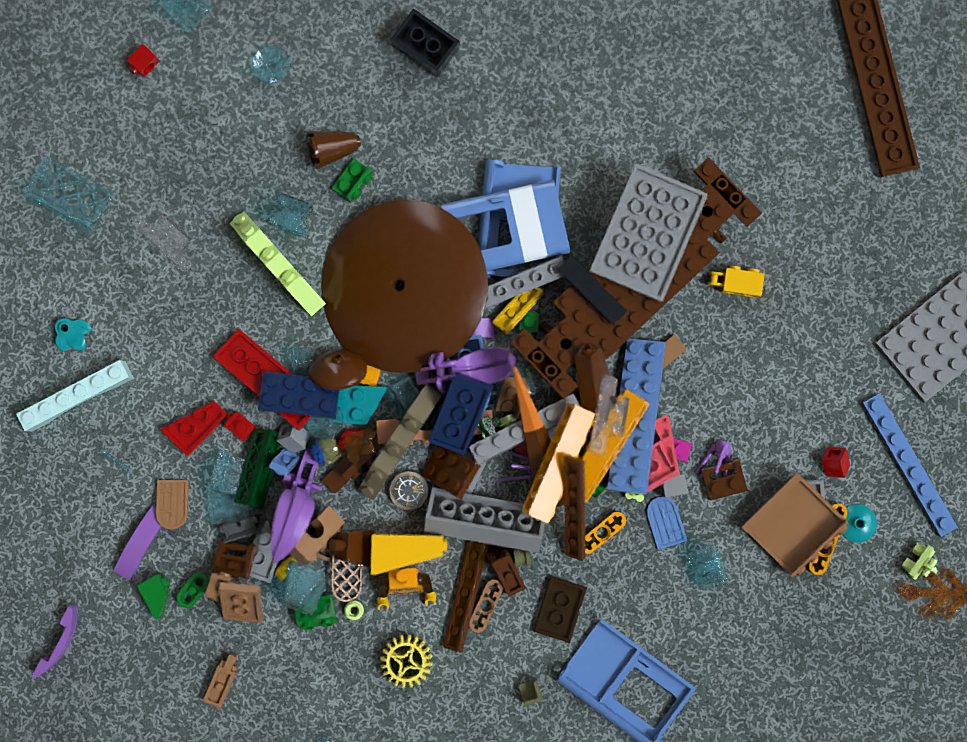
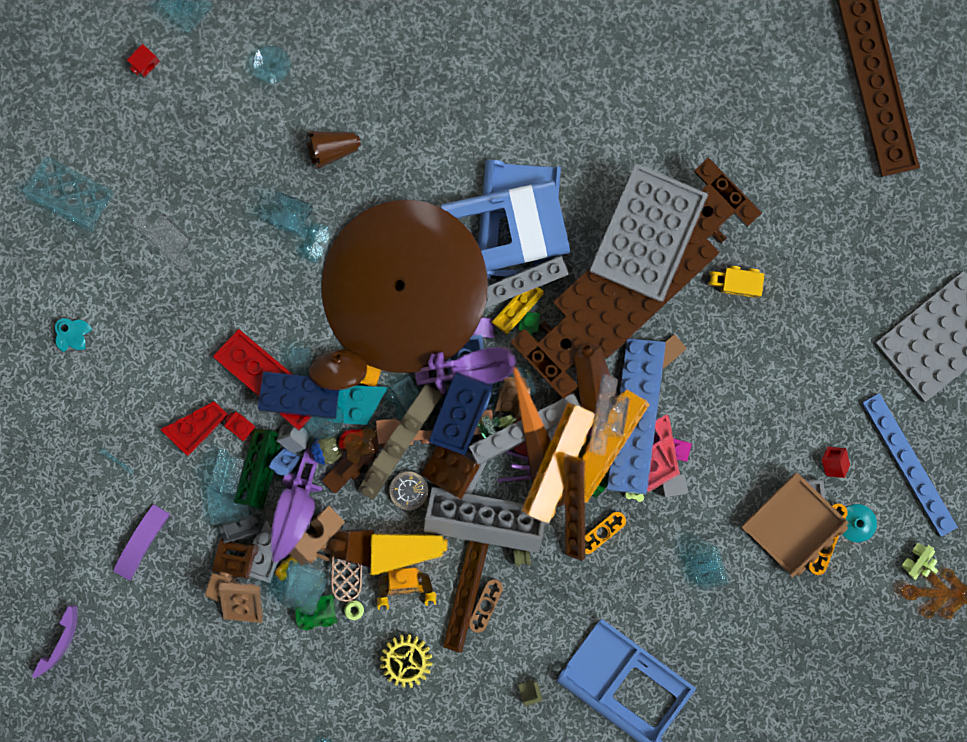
light aqua arch [16,360,134,432] -> none
green slope [137,573,171,620] -> none
medium nougat window [156,480,189,530] -> none
green plate [177,573,210,608] -> none
medium nougat hinge [203,653,238,709] -> none
yellowish green arch [230,211,326,316] -> none
green bracket [332,158,373,203] -> none
black brick [391,8,460,77] -> none
reddish brown bracket [487,545,526,597] -> none
dark brown tile [533,575,587,643] -> none
black tile [558,256,627,325] -> none
medium blue window [647,497,687,550] -> none
medium lavender plant [695,440,732,477] -> none
reddish brown plate [701,457,748,501] -> none
none -> clear light blue hinge [302,223,331,263]

